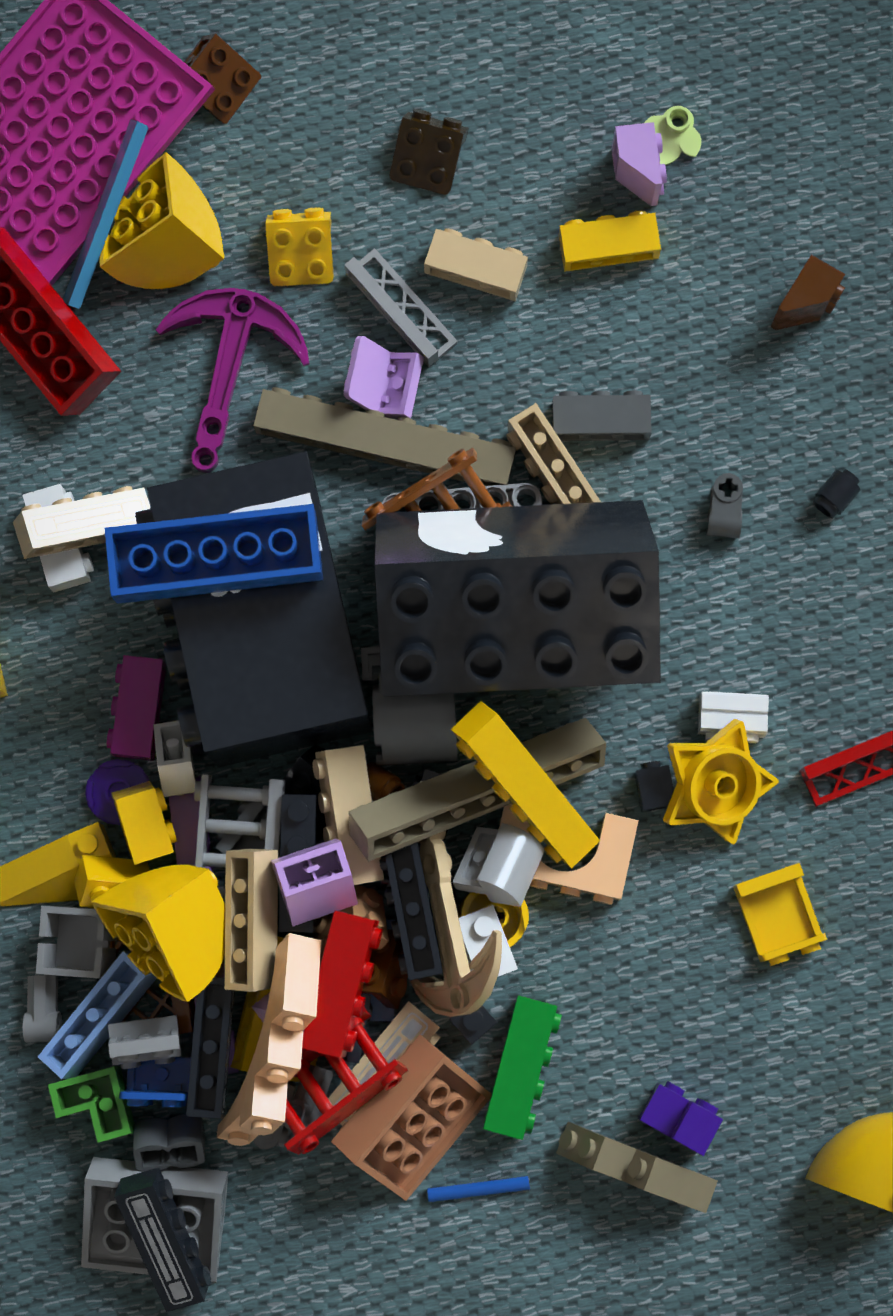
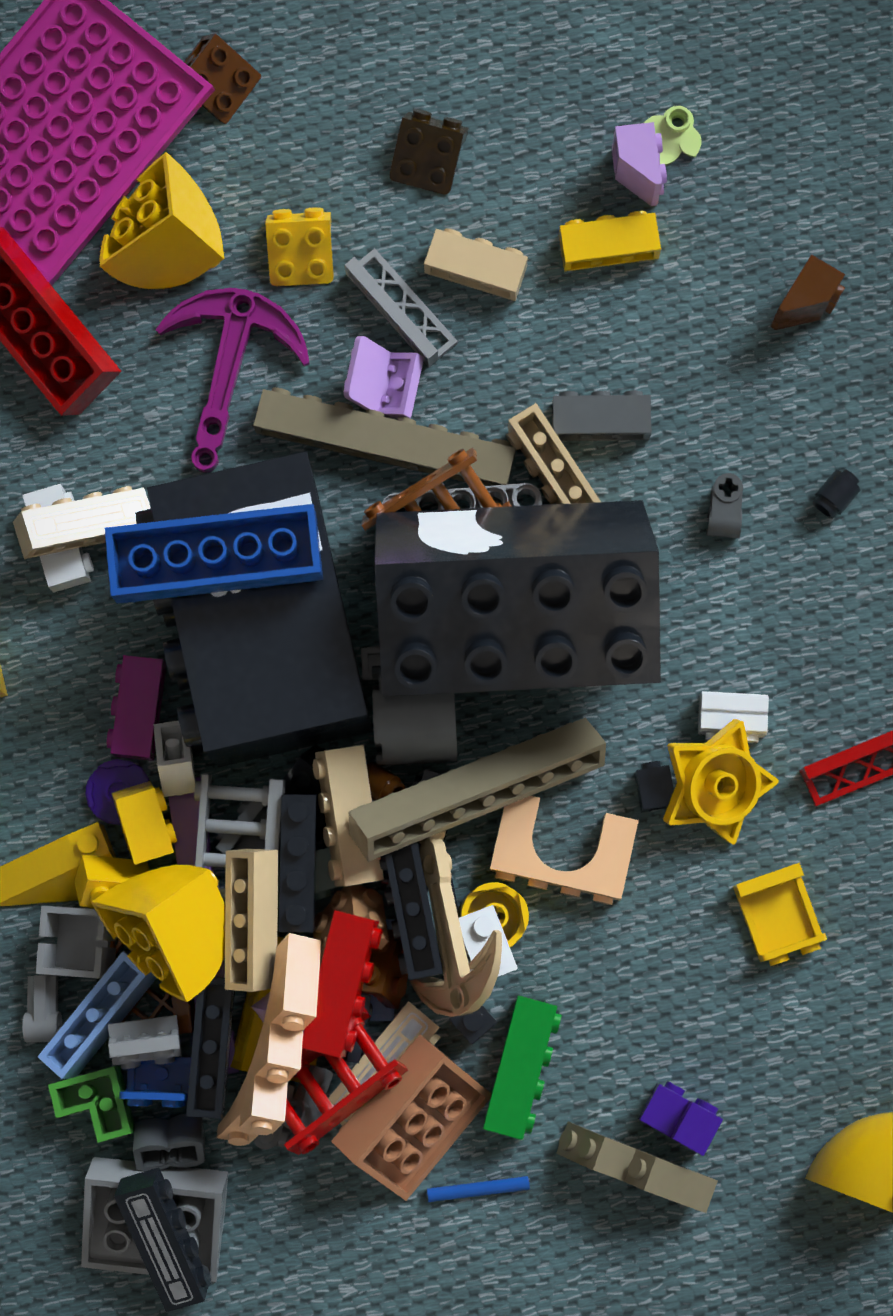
dark azure tile [63,119,148,309] -> none
lavender slope [271,839,358,926] -> none
yellow brick [451,701,600,869] -> none
light grey brick [452,823,545,907] -> none

